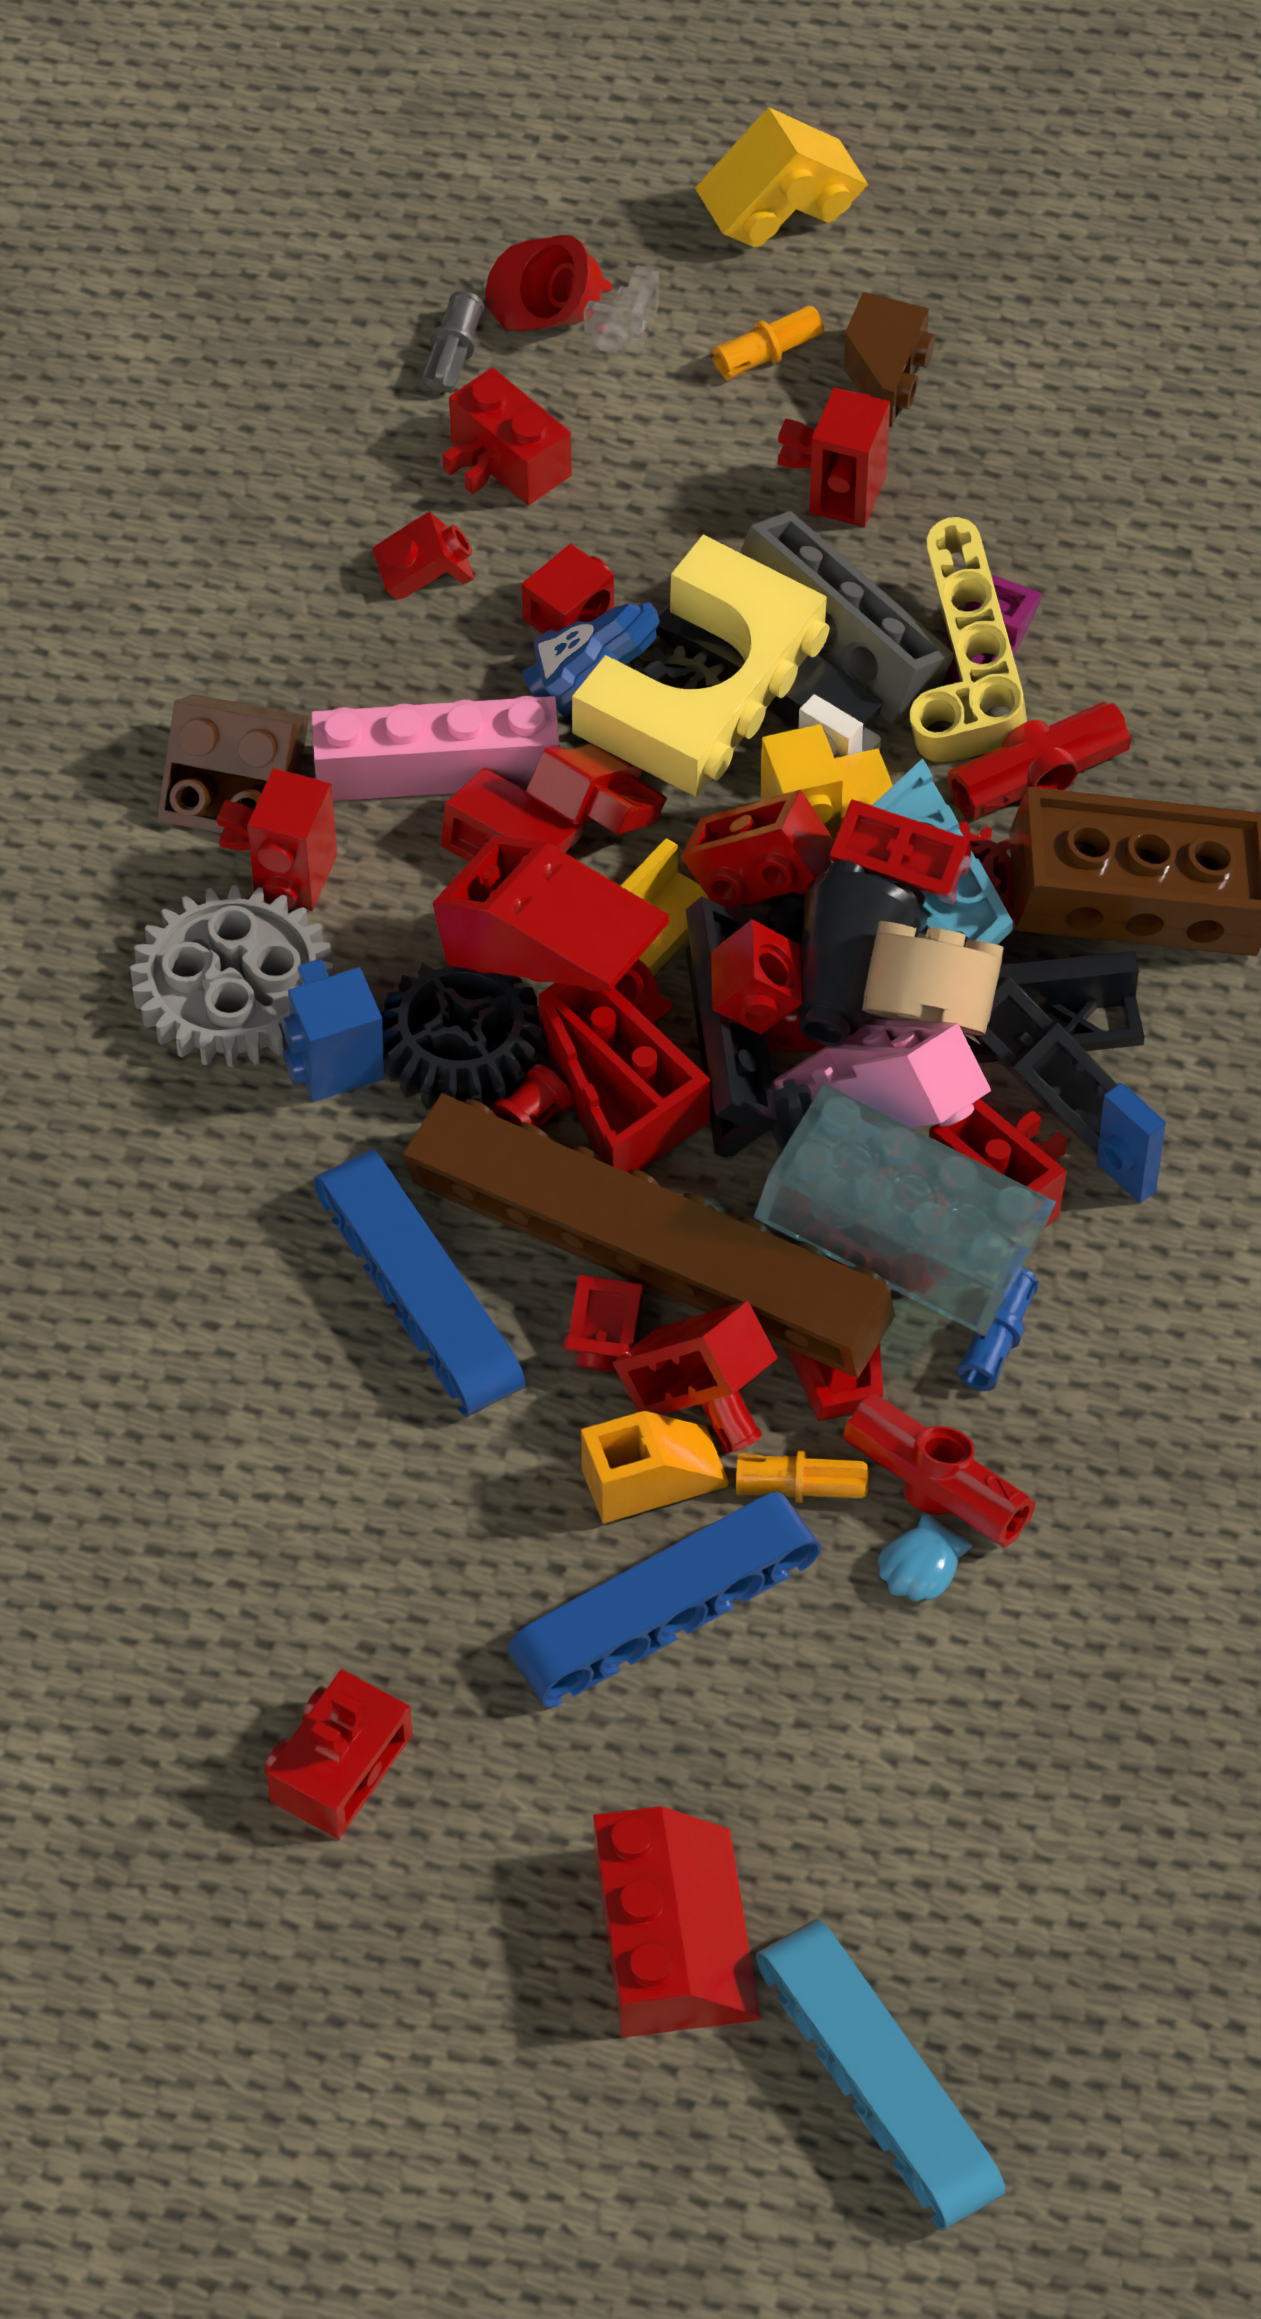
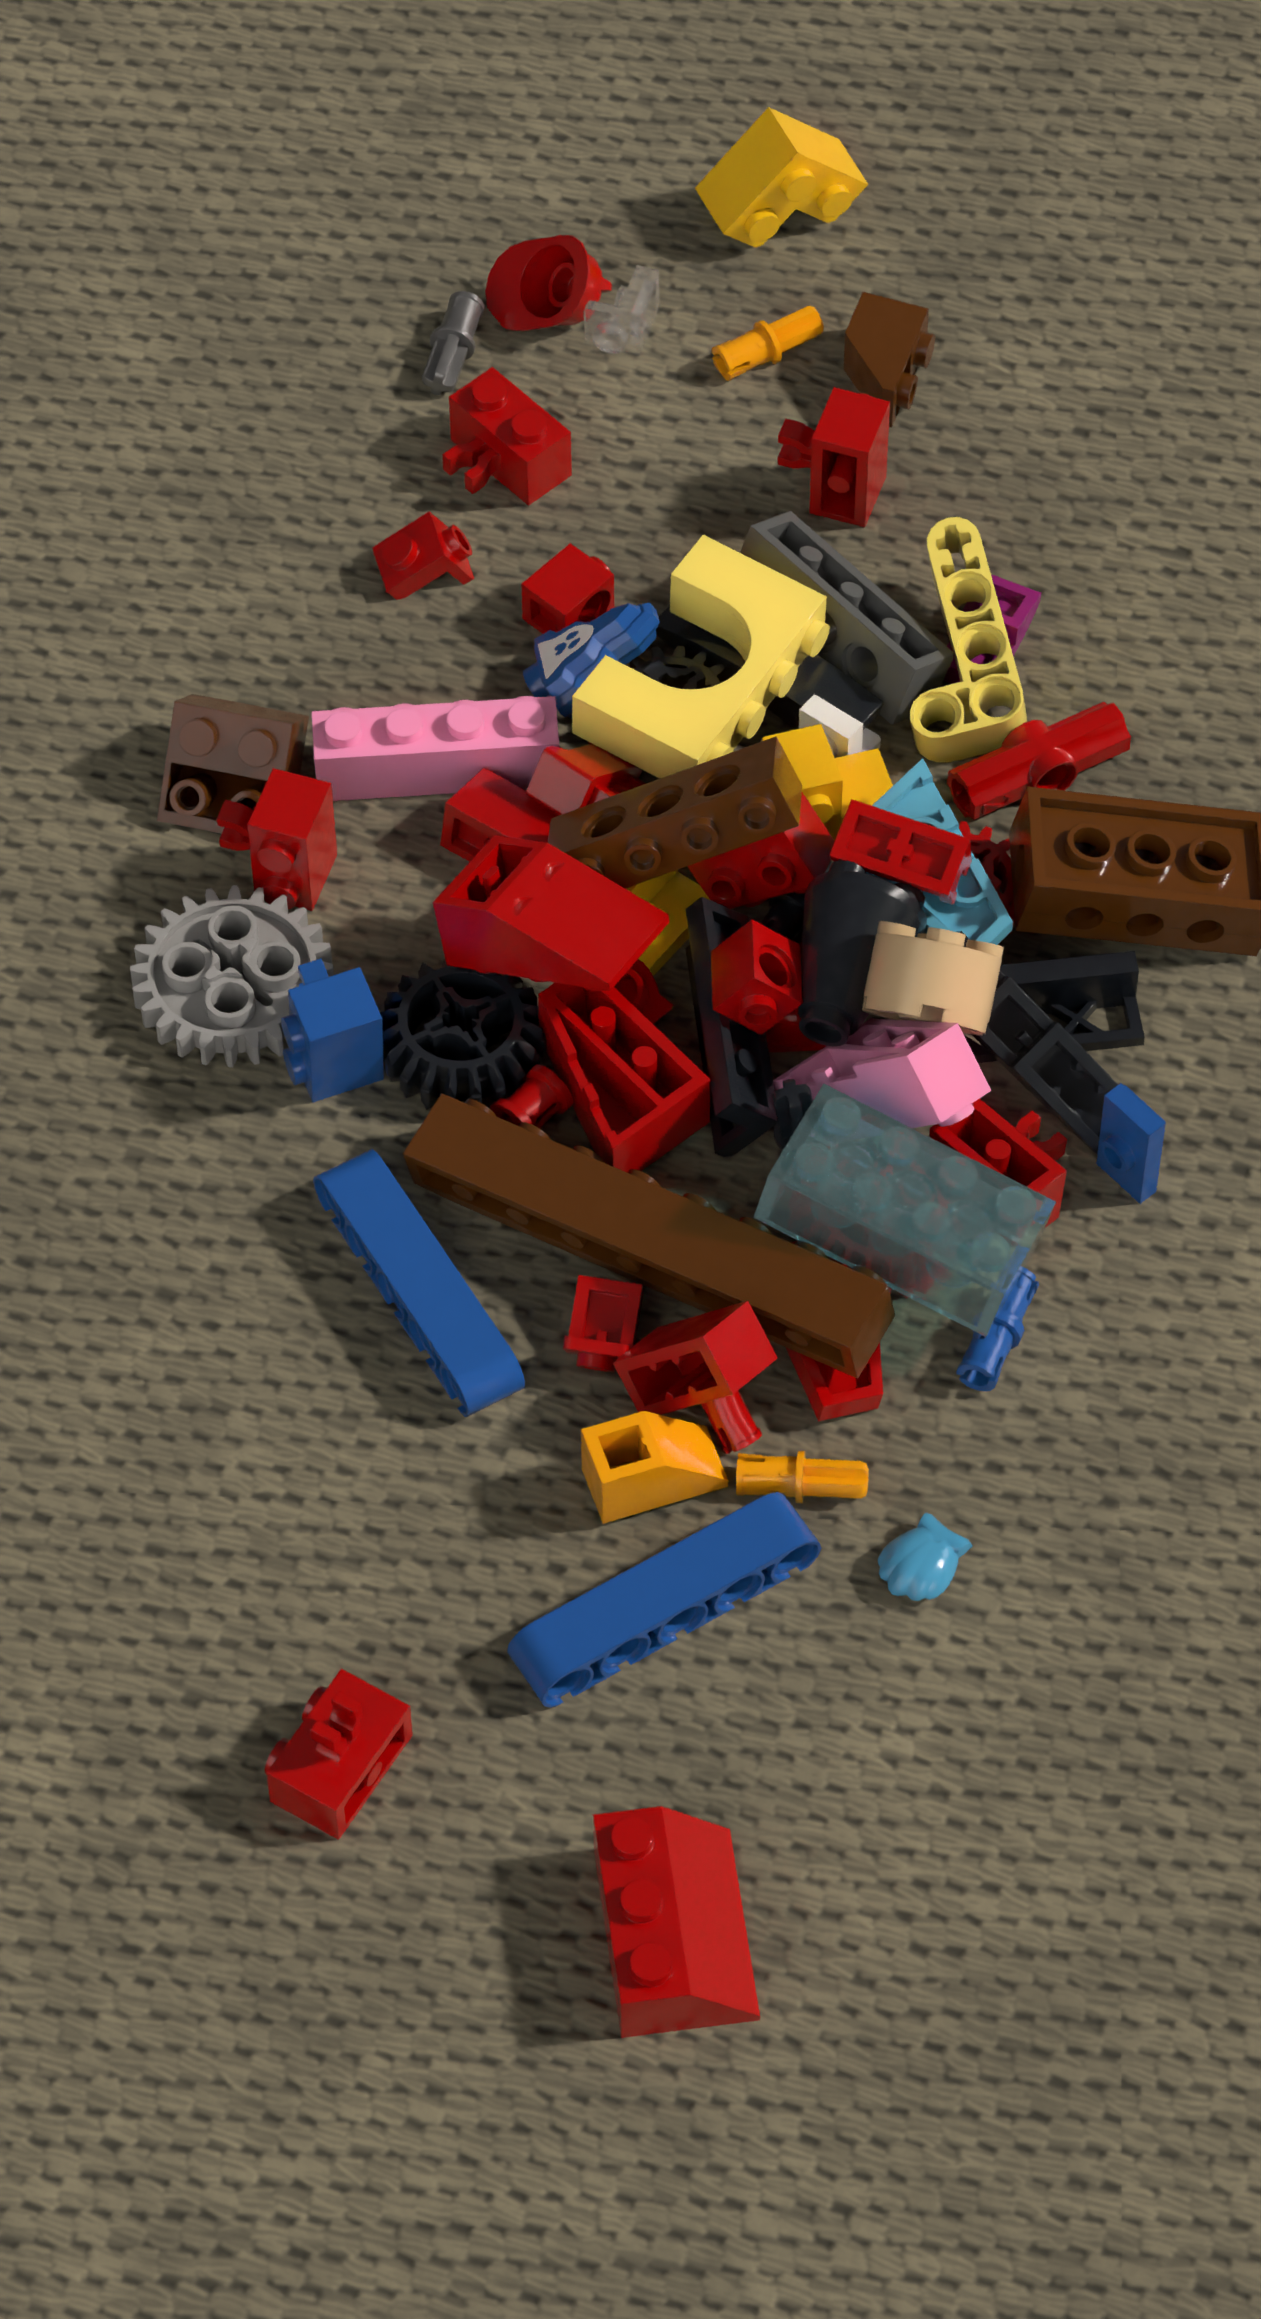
dark azure beam [756,1919,1006,2231] -> none
red piece [843,1393,1036,1548] -> none
none -> reddish brown brick [548,736,802,888]

